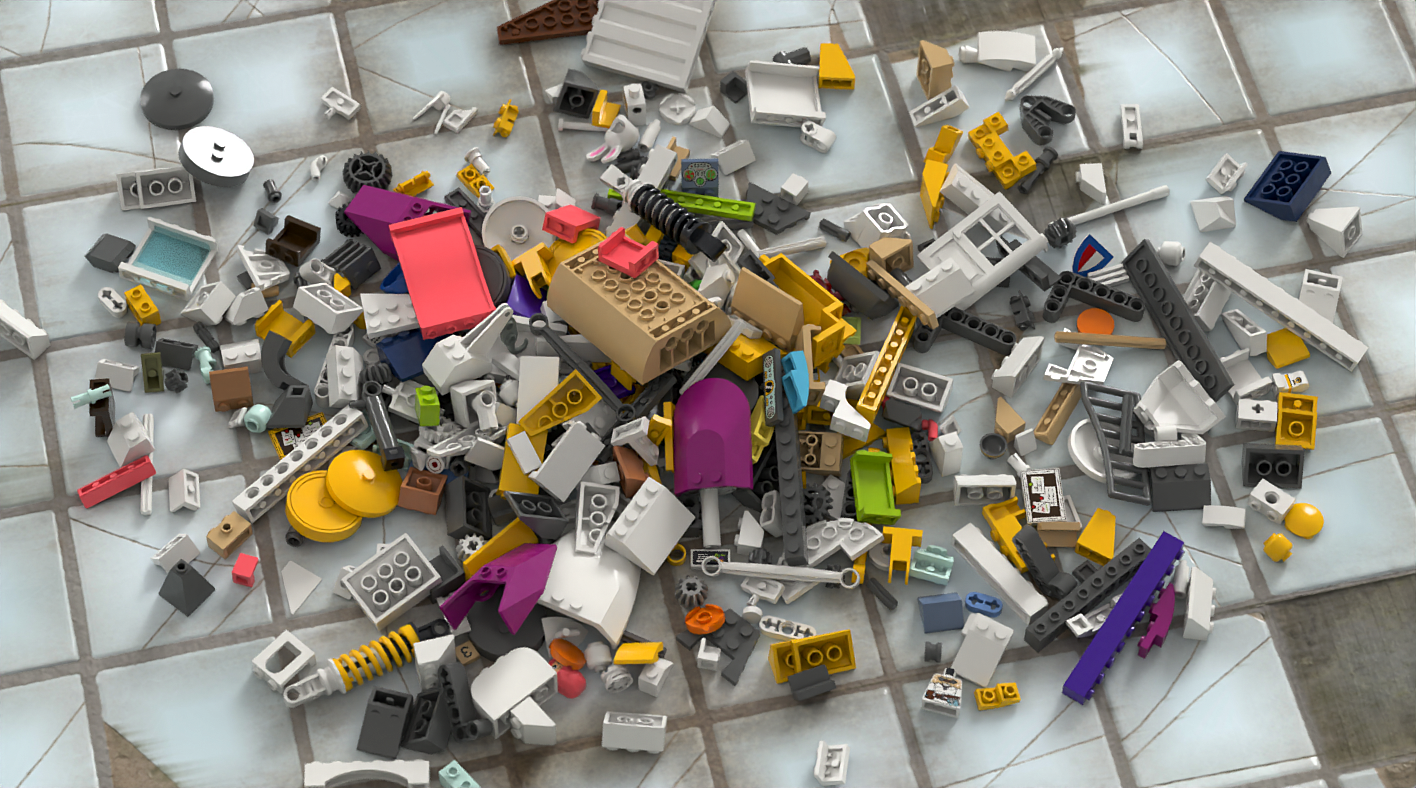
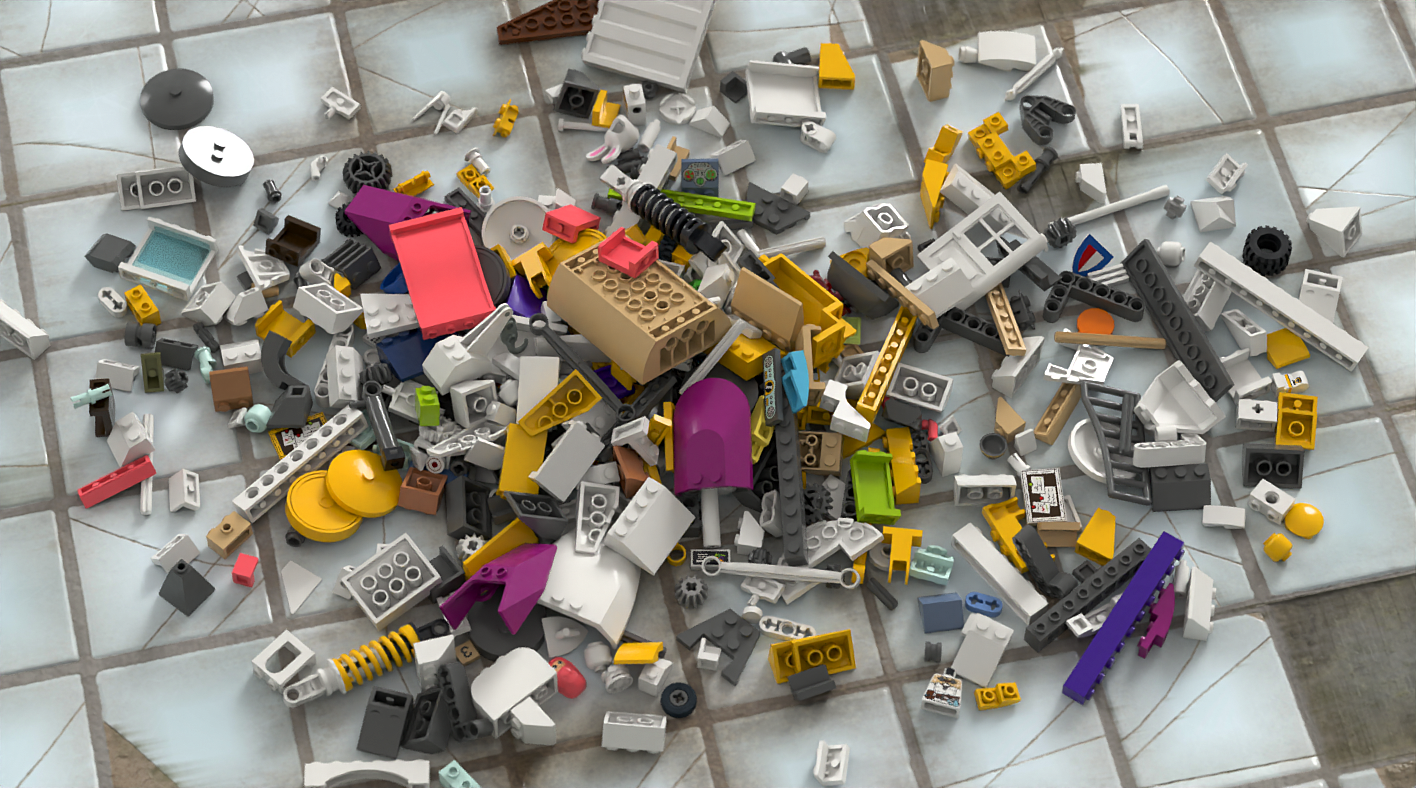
white piece [472,390,499,432] -> none
white tile [506,431,542,475] -> none
orange tile [549,638,586,670] -> none
orange tile [685,604,725,635] -> none
dark grey piece [818,218,851,242] -> none
white slope [909,85,970,127] -> none
dark blue slope [1244,151,1331,222] -> none
none -> black bush [661,682,697,718]
none -> tan plate [985,282,1026,356]
none -> light grey gear [1164,196,1187,219]
none -> black tyre [1242,226,1292,276]

